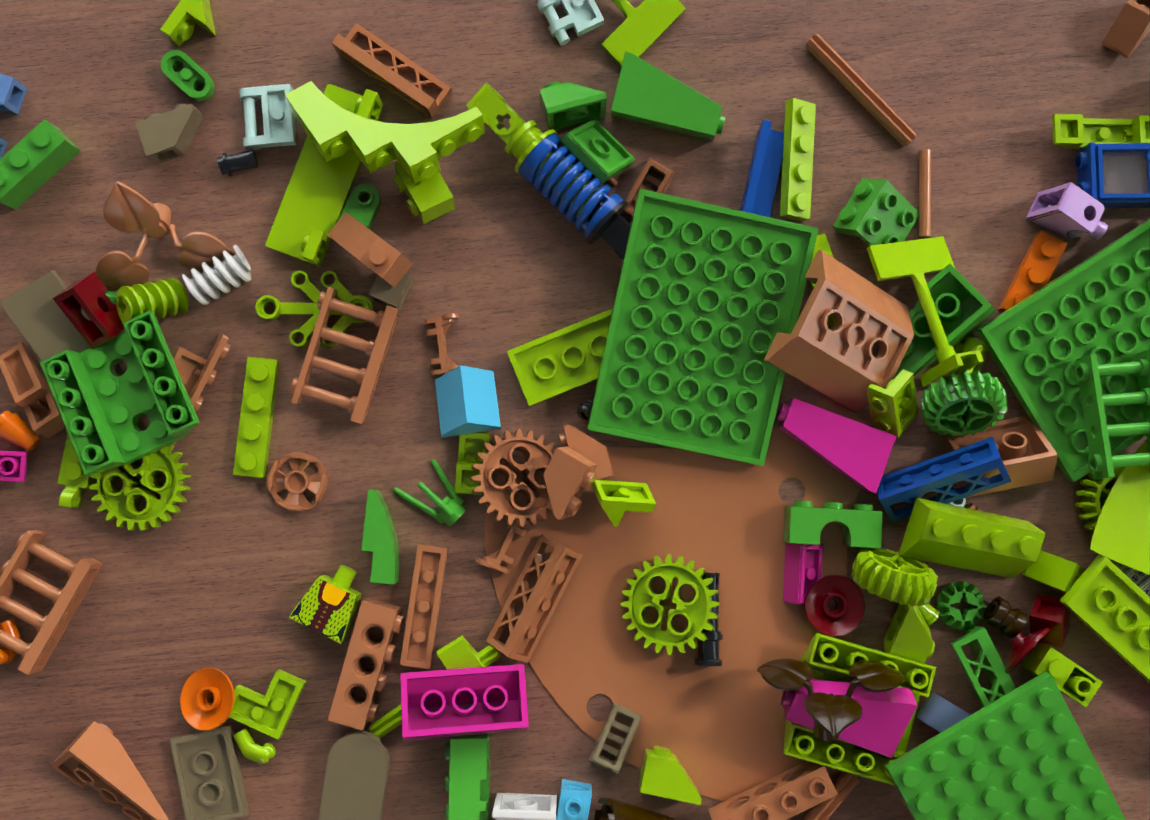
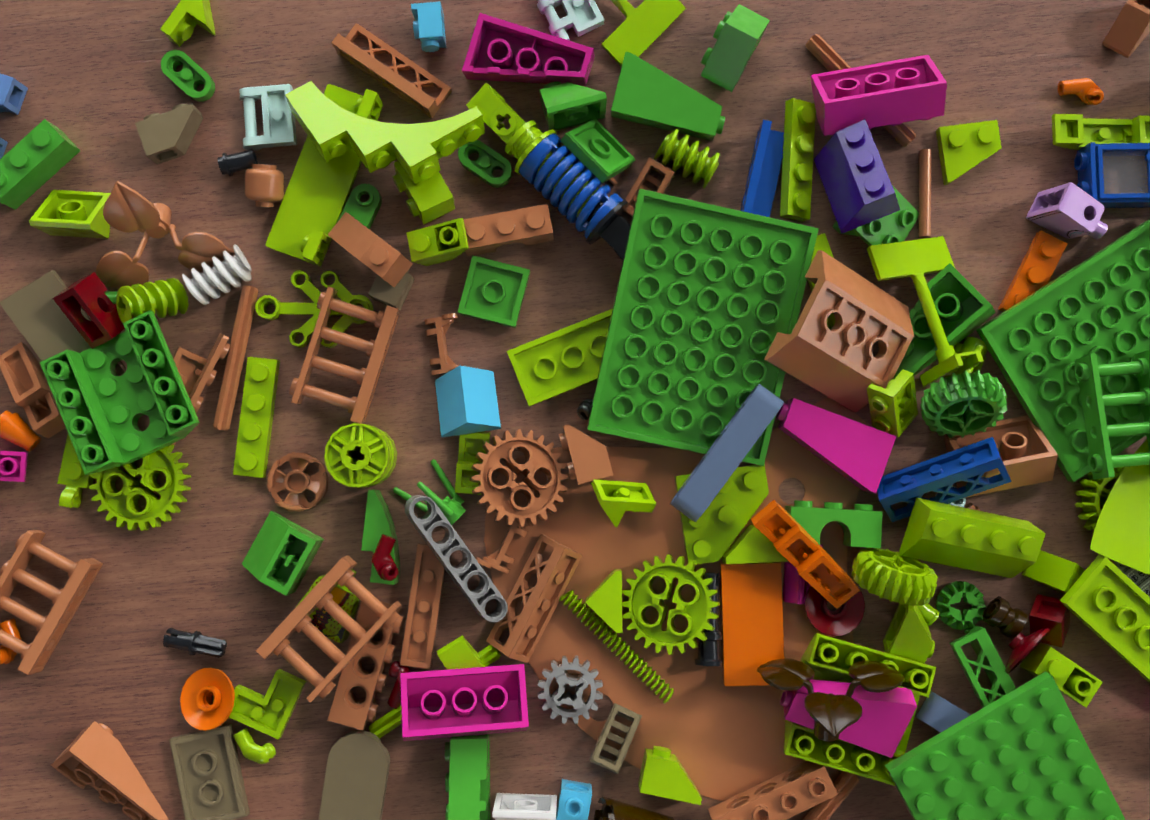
nougat slope [543,446,598,520] -> none
none -> lime slope [29,190,111,239]
none -> black axle [163,628,227,658]
none -> nougat axle [213,285,258,431]
none -> bright green slope [242,511,324,596]
none -> nougat head [245,164,284,207]
none -> nougat fence [256,555,402,703]
none -> lime wheel [324,423,397,488]
none -> dark red arm [372,534,399,581]
none -> dark red arm [387,661,410,709]
none -> light grey beam [405,495,508,622]
none -> lime slope [406,218,469,266]
none -> medium azure brick [411,1,446,52]
none -> bright green plate [458,140,512,188]
none -> bright green plate [458,255,530,328]
none -> dark pink wedge [462,13,595,86]
none -> nougat arch [463,204,554,257]
none -> light grey gear [537,655,603,724]
none -> lime piece [559,590,674,704]
none -> lime slope [585,569,623,633]
none -> lime piece [654,128,720,189]
none -> sand blue beam [670,384,784,522]
none -> lime plate [675,463,769,565]
none -> bright green brick [701,4,770,92]
none -> orange tile [720,562,784,686]
none -> lime slope [722,525,787,564]
none -> orange slope [751,500,860,609]
none -> dark pink slope [811,55,947,136]
none -> dark purple slope [814,119,900,233]
none -> lime wing [936,120,1002,185]
none -> orange arm [1057,78,1104,105]

